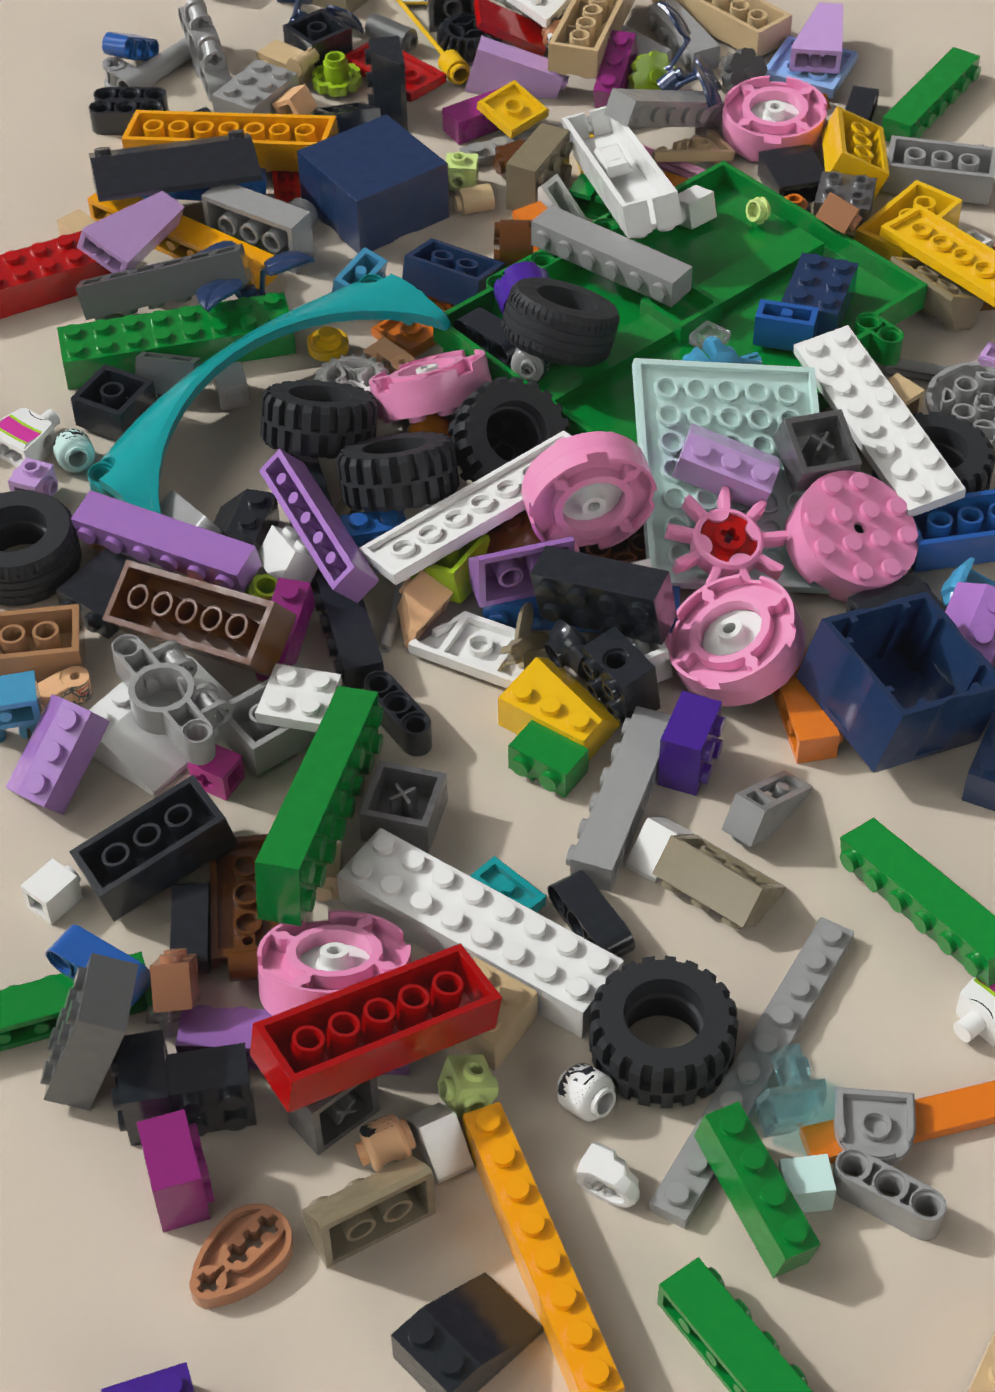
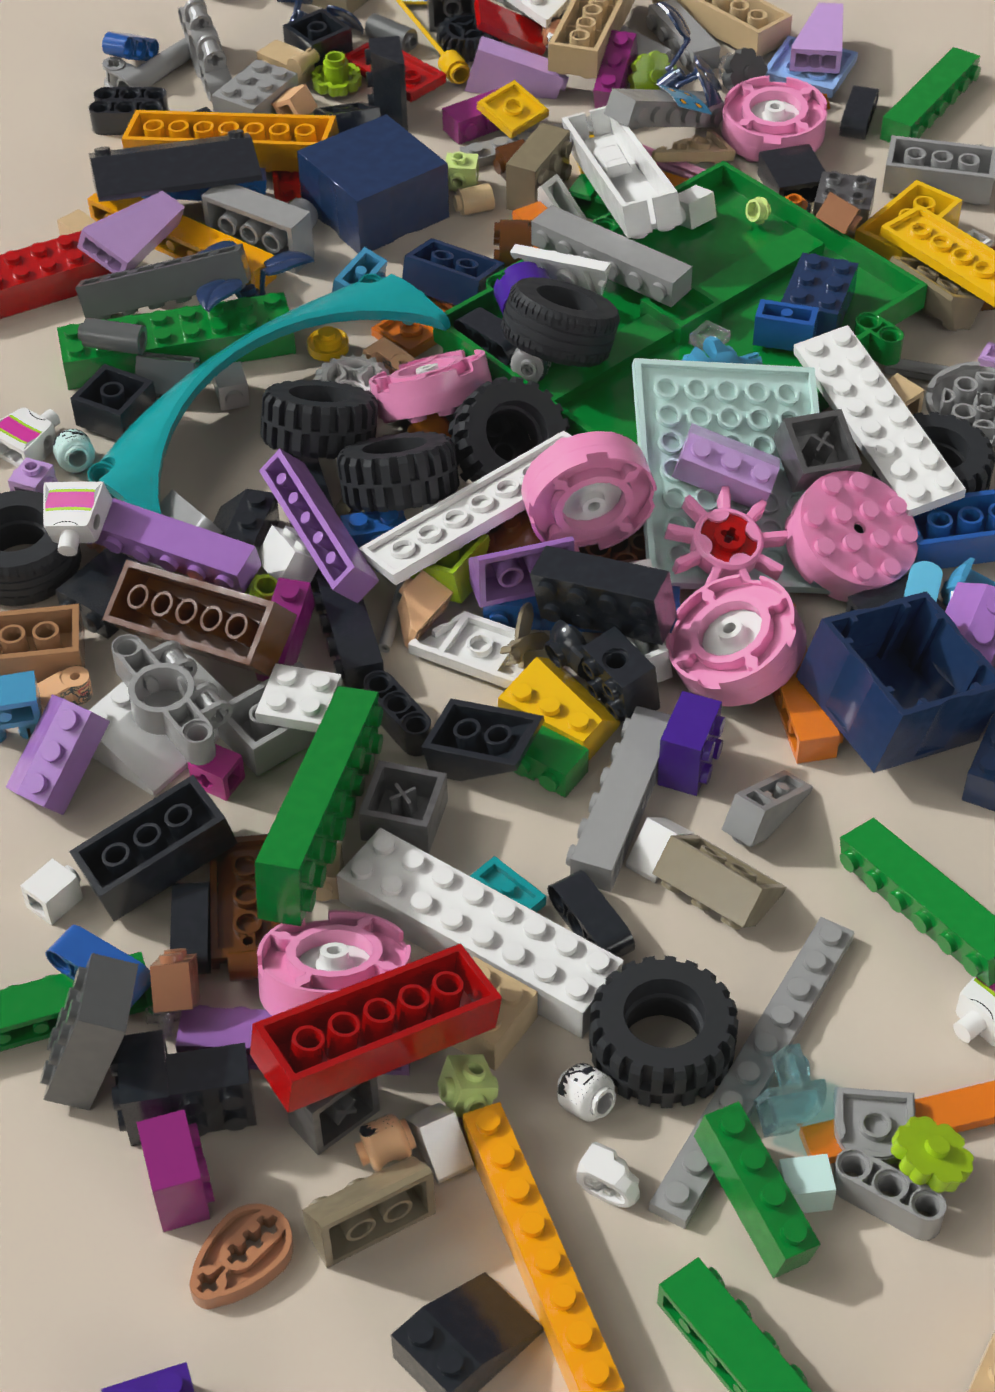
yellow brick [822,106,890,199] -> none
none -> white torso [43,481,112,556]
none -> dark grey brick [78,318,147,355]
none -> black slope [422,698,545,781]
none -> white wing [510,244,611,296]
none -> dark azure sticker [656,84,712,115]
none -> lime plant [891,1116,974,1193]
none -> medium azure tile [904,561,943,602]

